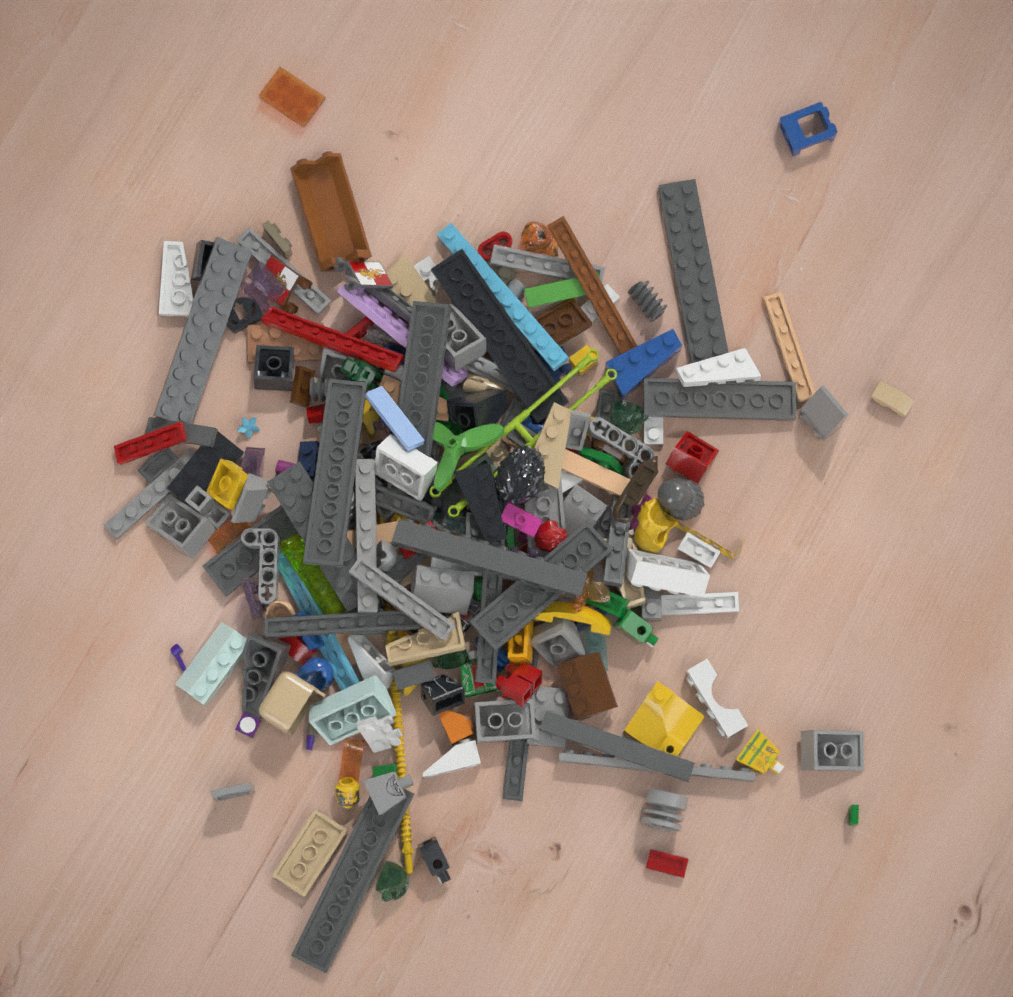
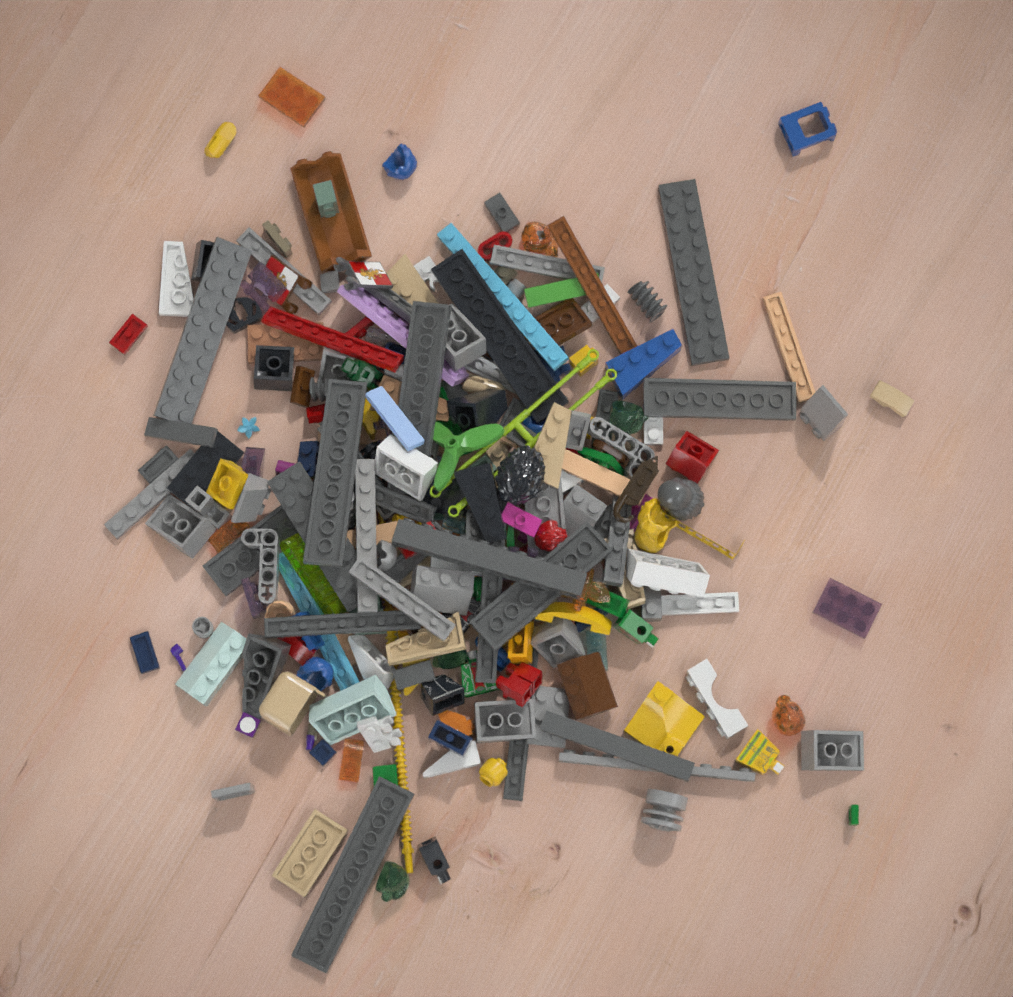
red plate [114,422,187,465] -> none
yellow head [334,777,361,808] -> none
light grey torso [364,772,414,815] -> none
red plate [646,849,689,878] -> none
white wing [676,348,761,387] -> none
white plate [678,532,720,569] -> none
none -> red plate [109,313,148,355]
none -> dark blue tile [130,631,160,674]
none -> light grey wheel [192,617,214,638]
none -> yellow arm [204,122,237,158]
none -> dark blue tile [309,739,337,767]
none -> sand green brick [313,180,339,218]
none -> light grey slope [320,271,340,293]
none -> blue hair [382,143,417,180]
none -> dark blue brick [428,720,473,758]
none -> yellow head [479,758,508,787]
none -> dark grey plate [484,193,520,232]
none -> clear orange piece [772,695,806,736]
none -> clear purple plate [812,578,882,639]

